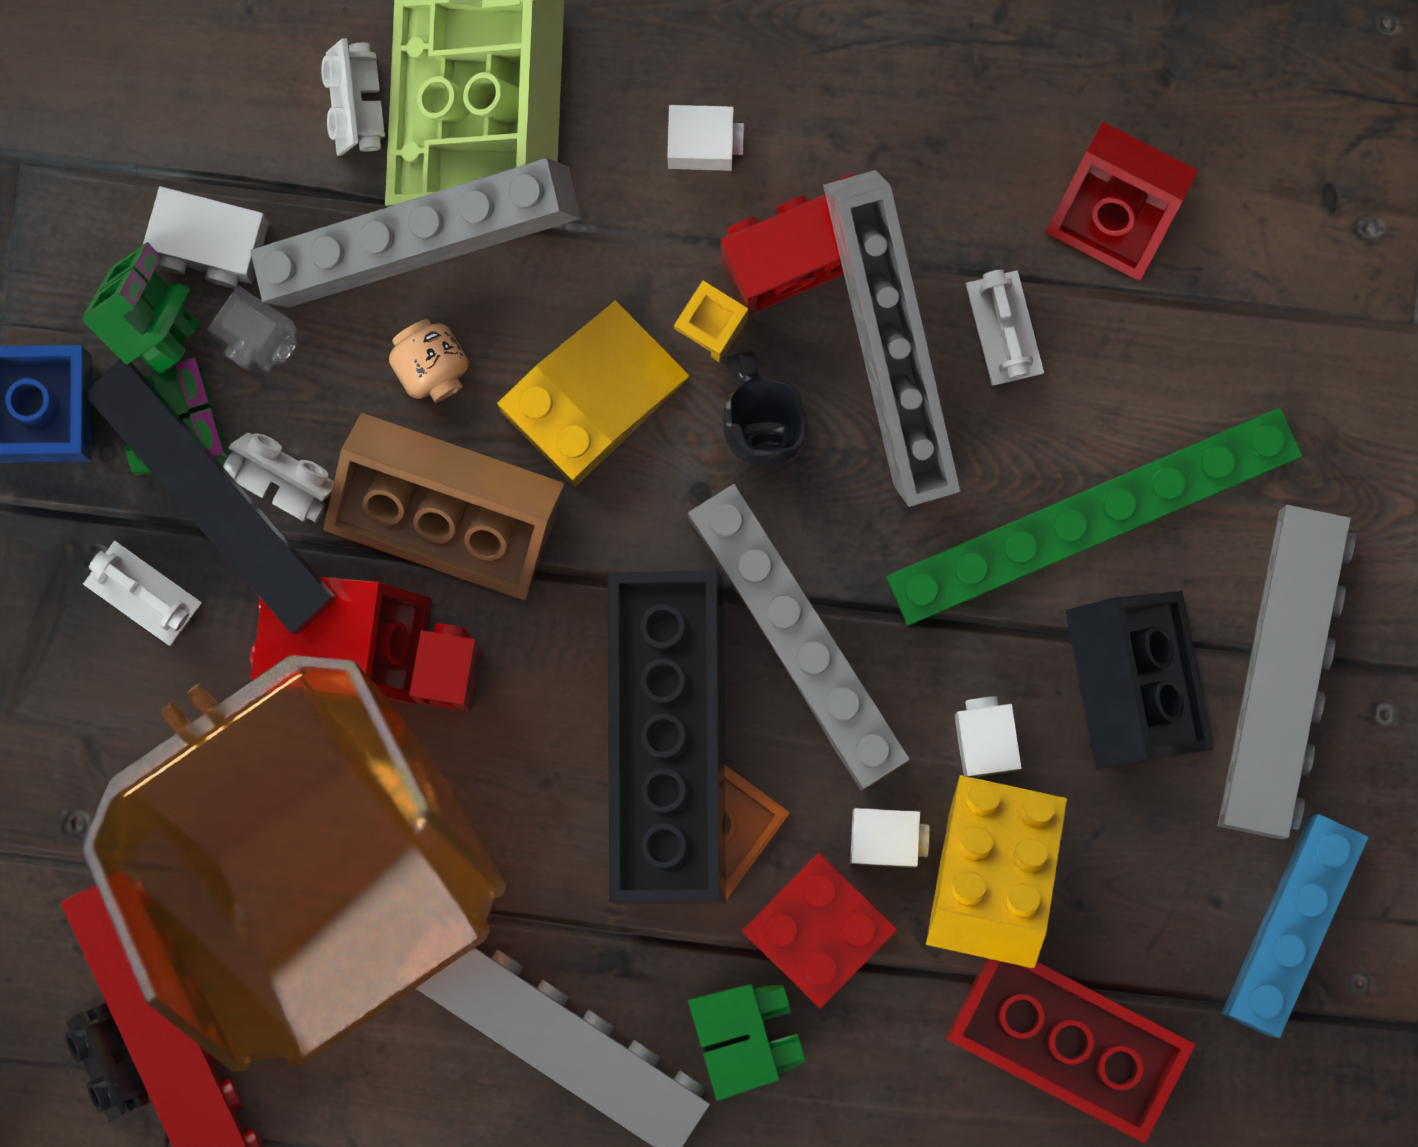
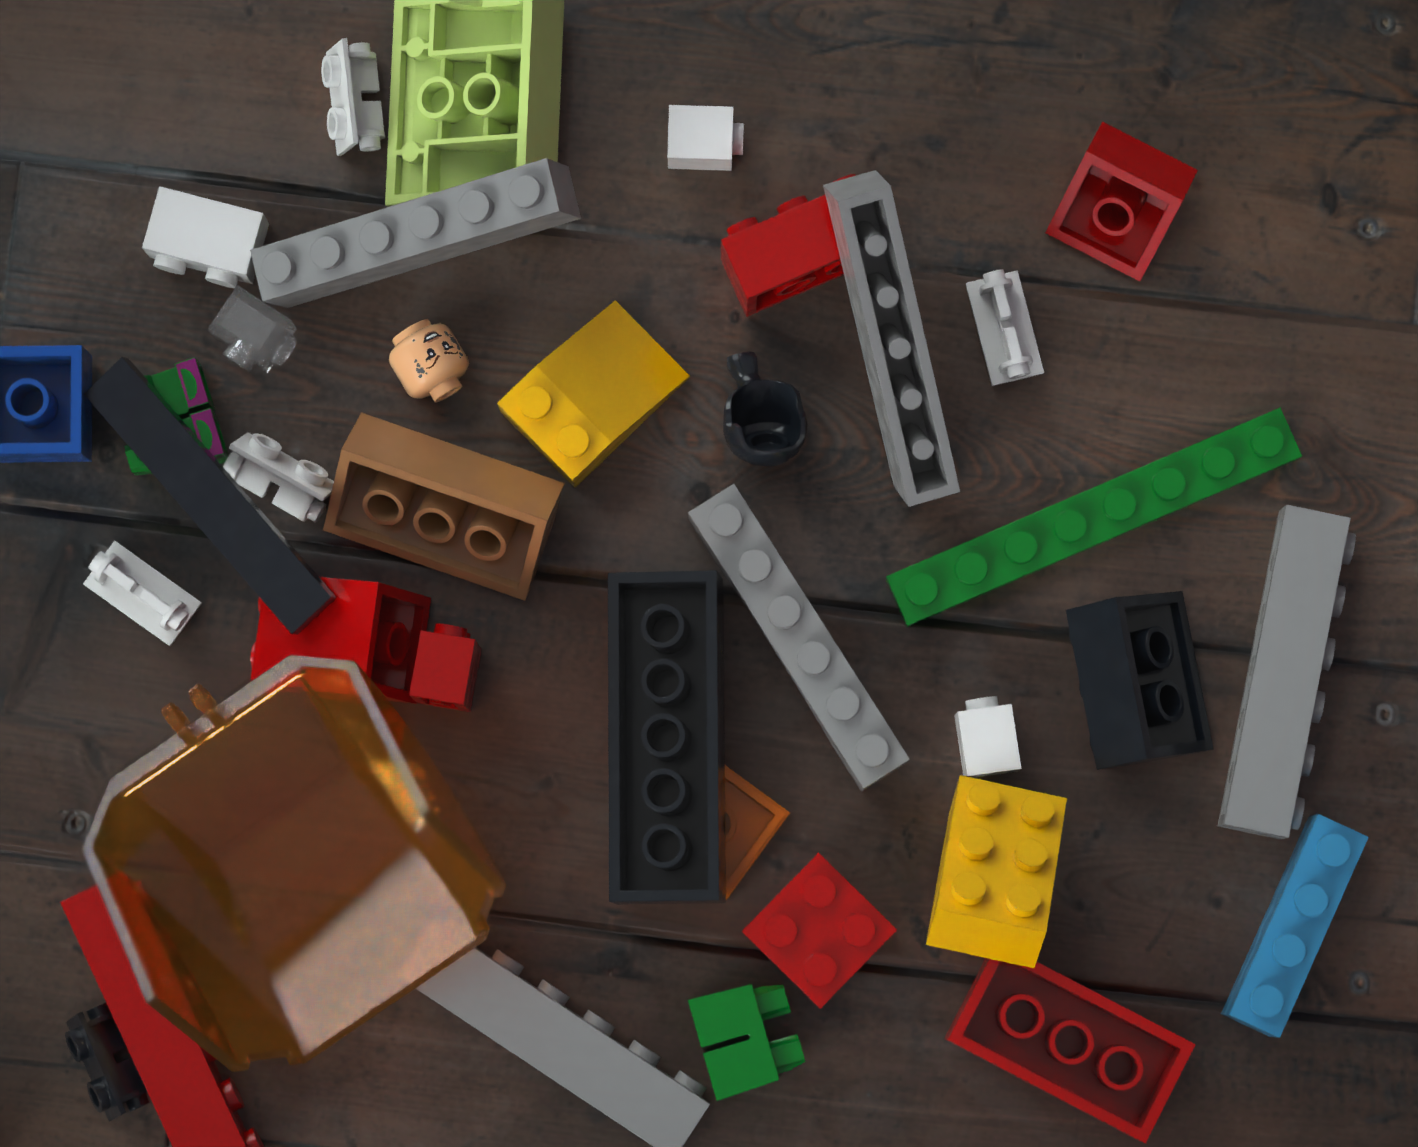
green hips [81,242,199,375] -> none
yellow panel [674,280,749,363] -> none
white brick [850,808,929,868] -> none

